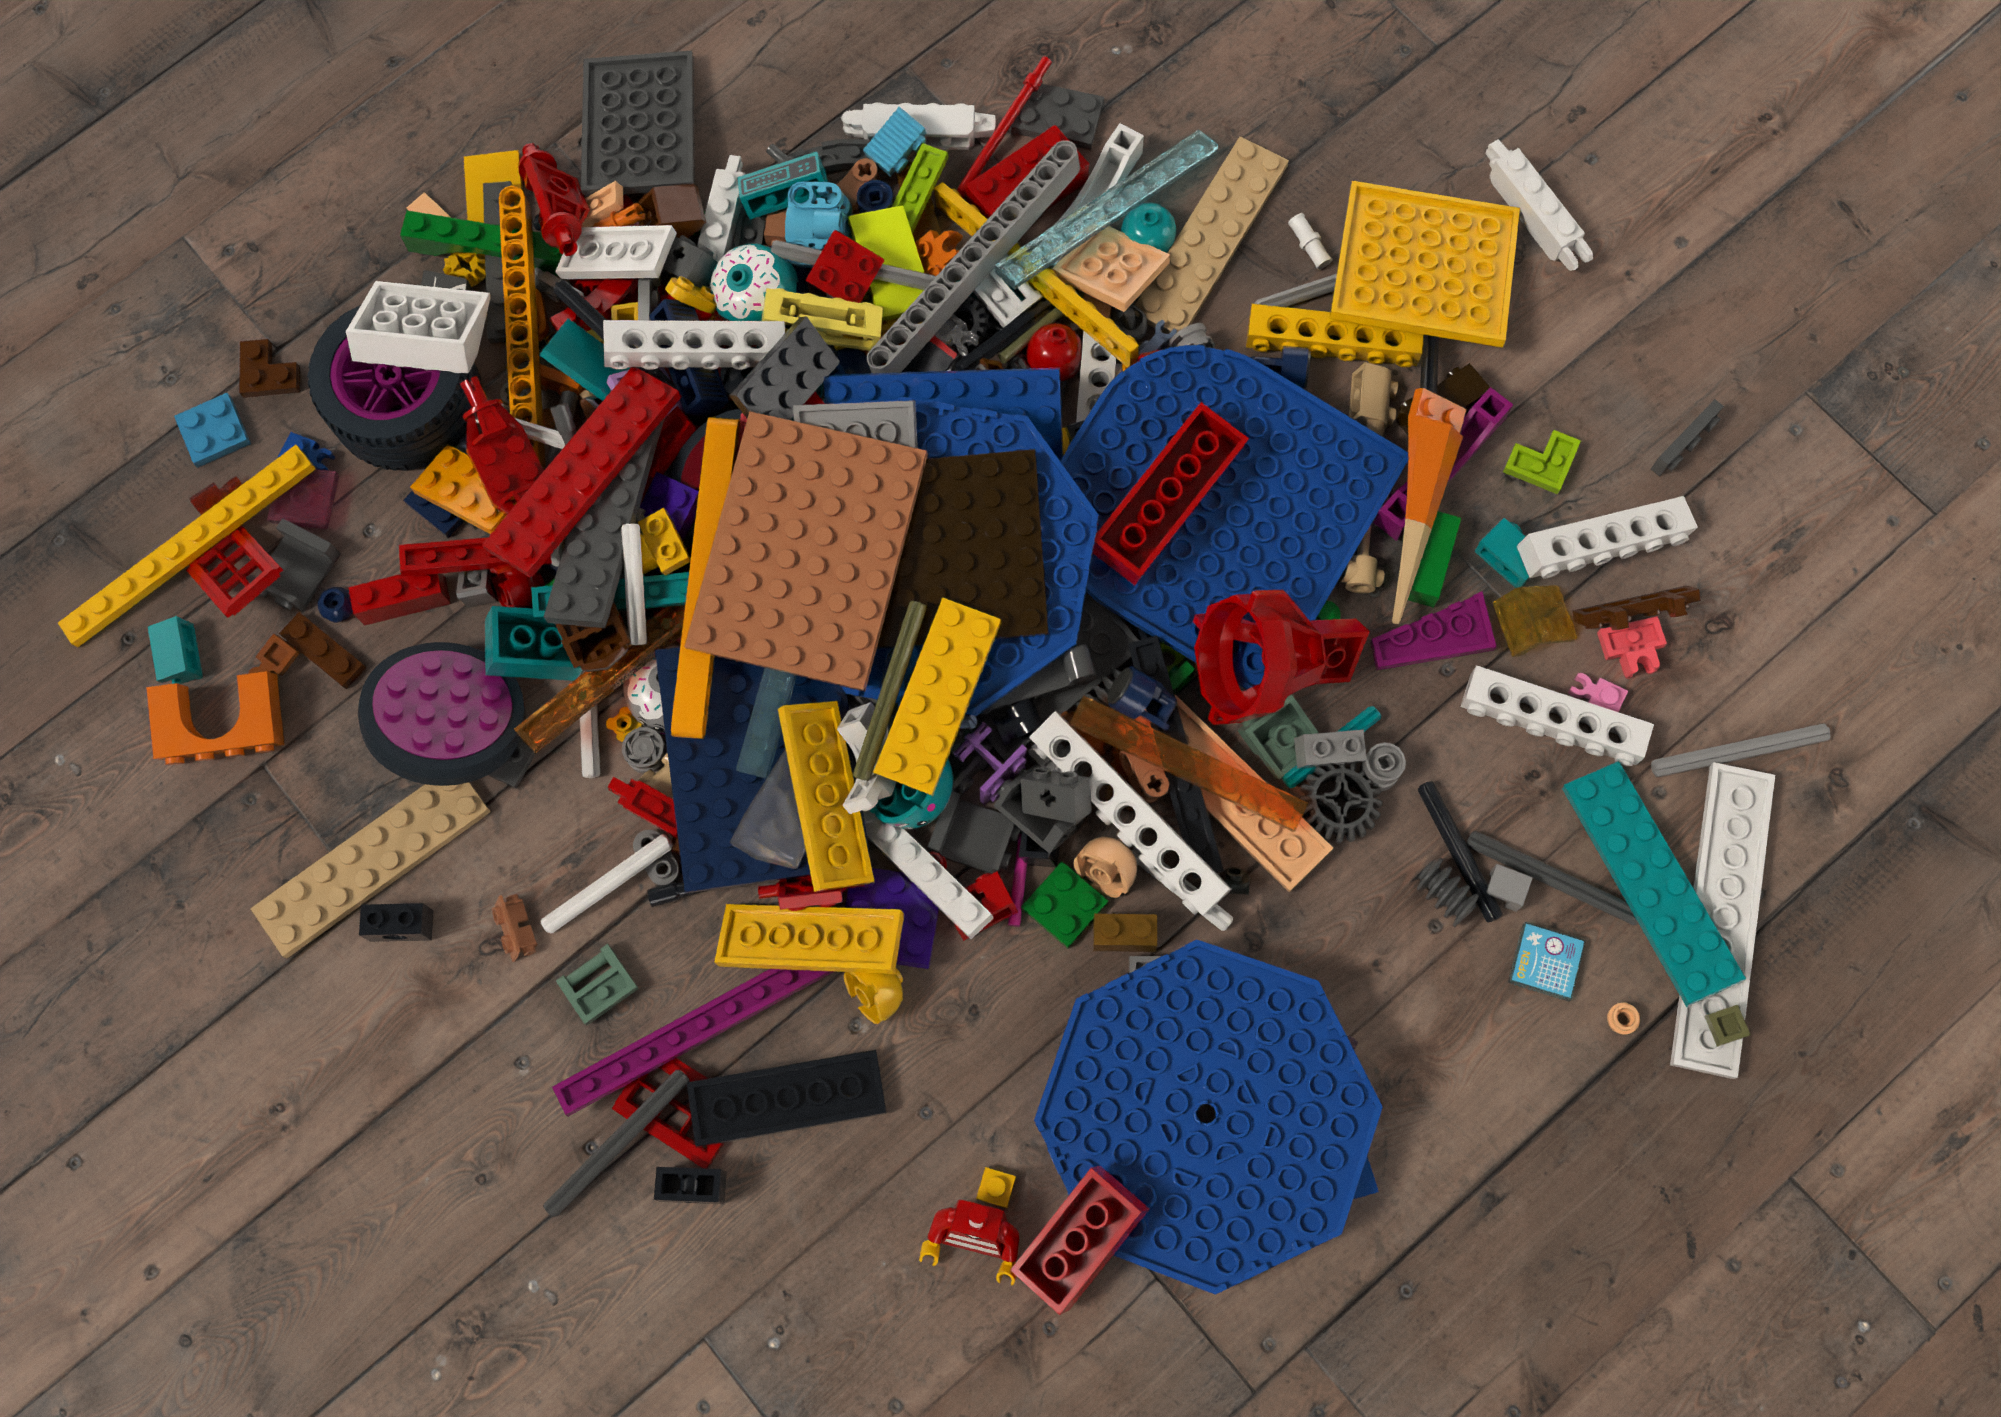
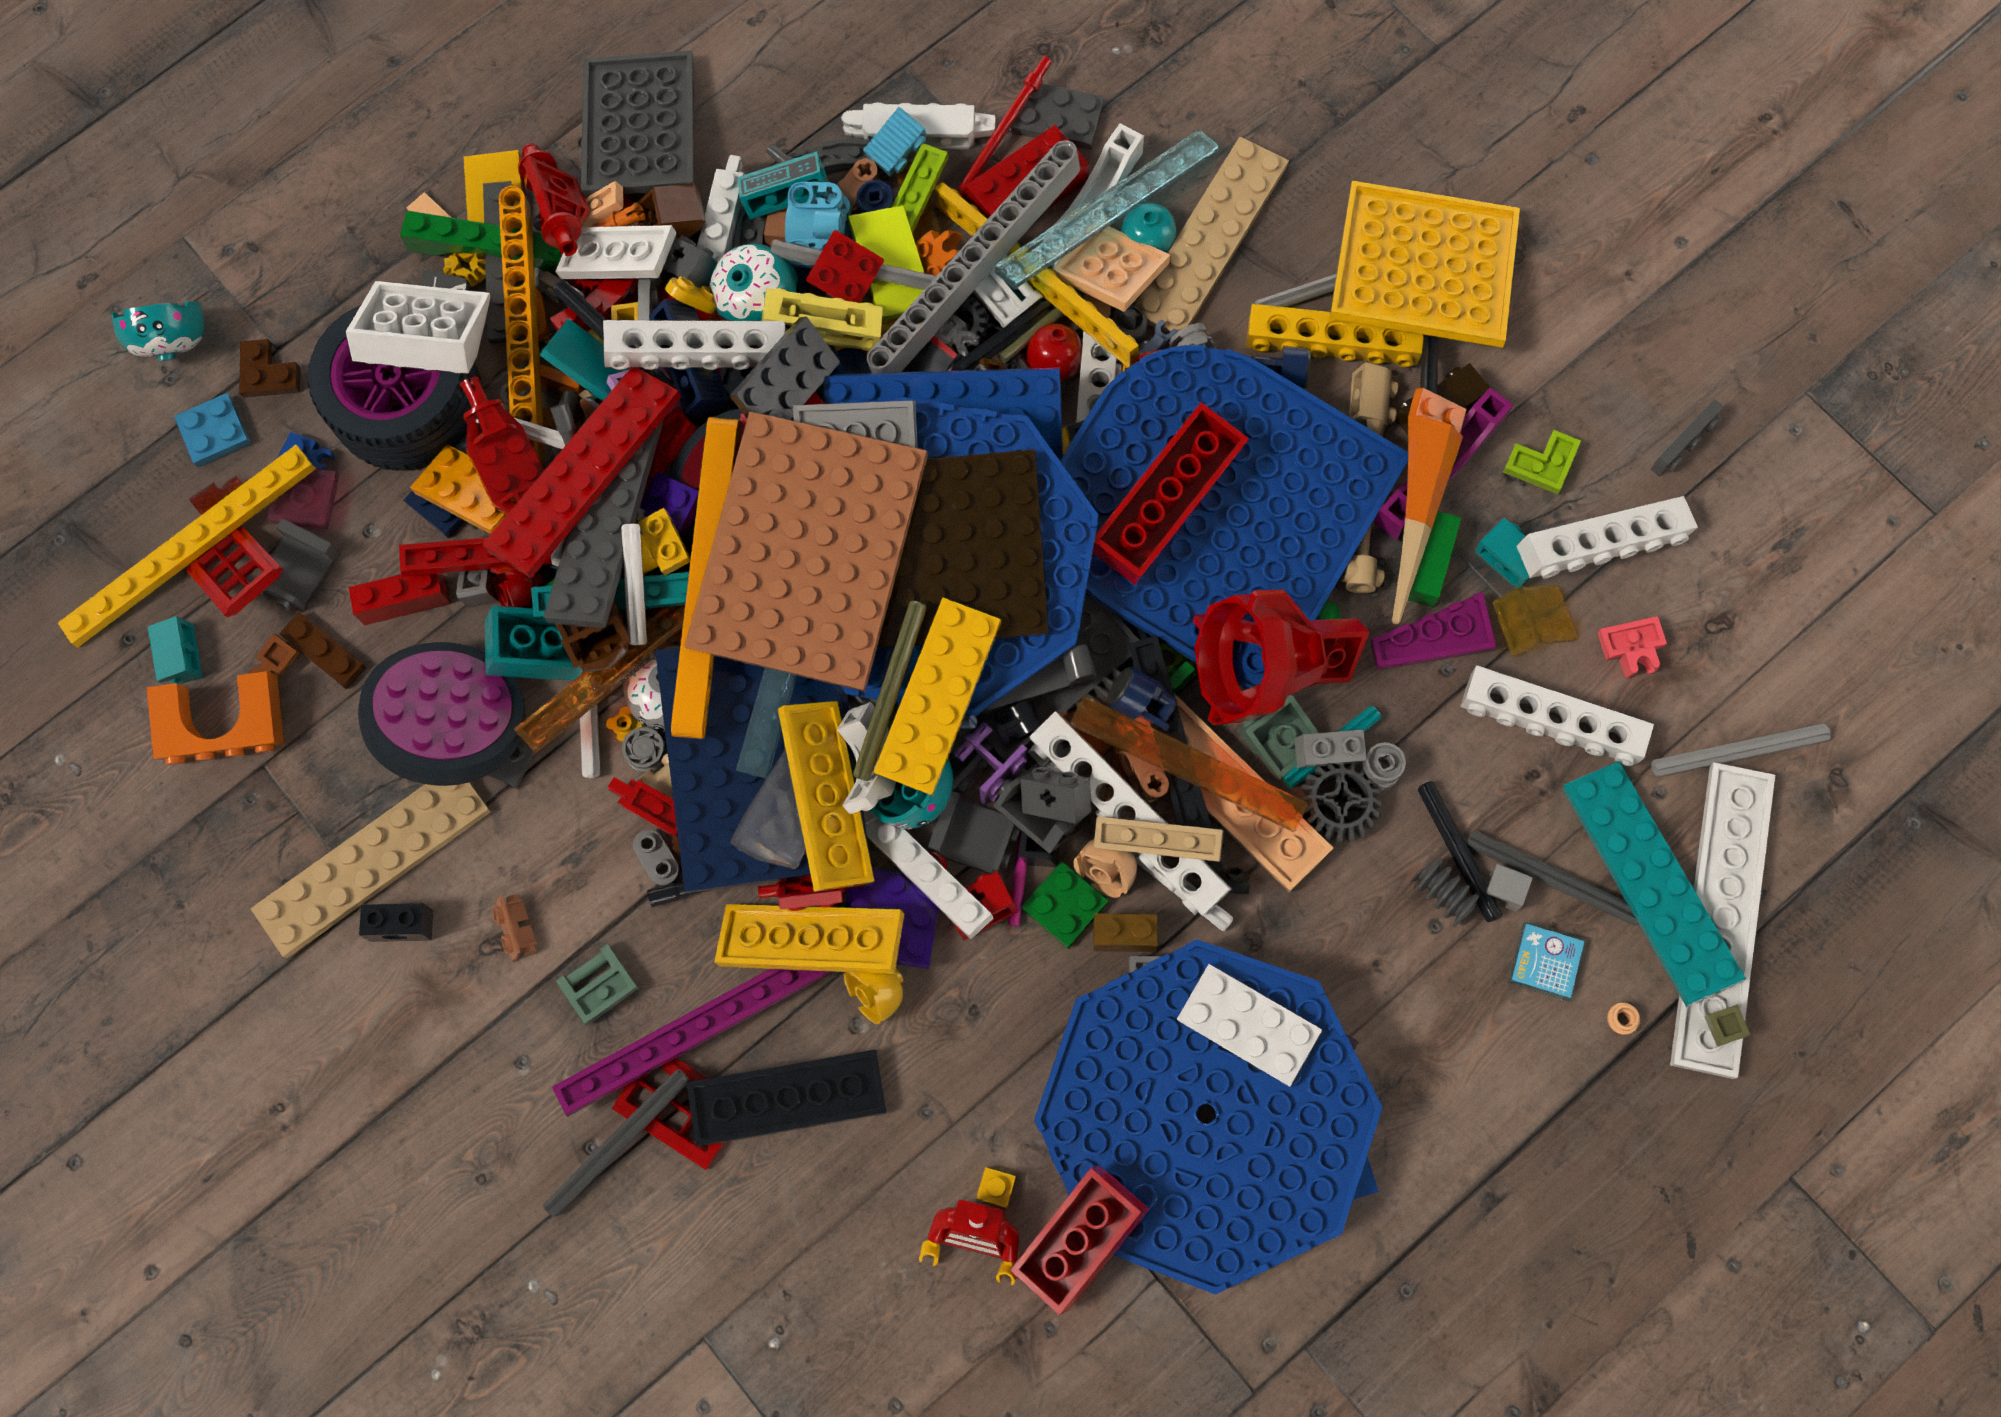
dark blue plate [318,587,353,623] -> none
white axle [541,834,673,933] -> none
black brick [654,1167,727,1205] -> none
white pin [1288,213,1333,270] -> none
white hinge [1486,139,1593,271] -> none
bright pink plate [1568,673,1628,712] -> none
reddish brown hinge [1572,585,1701,630] -> none
none -> teal cylinder [110,301,205,362]
none -> tan plate [1094,817,1223,862]
none -> white plate [1177,964,1322,1087]

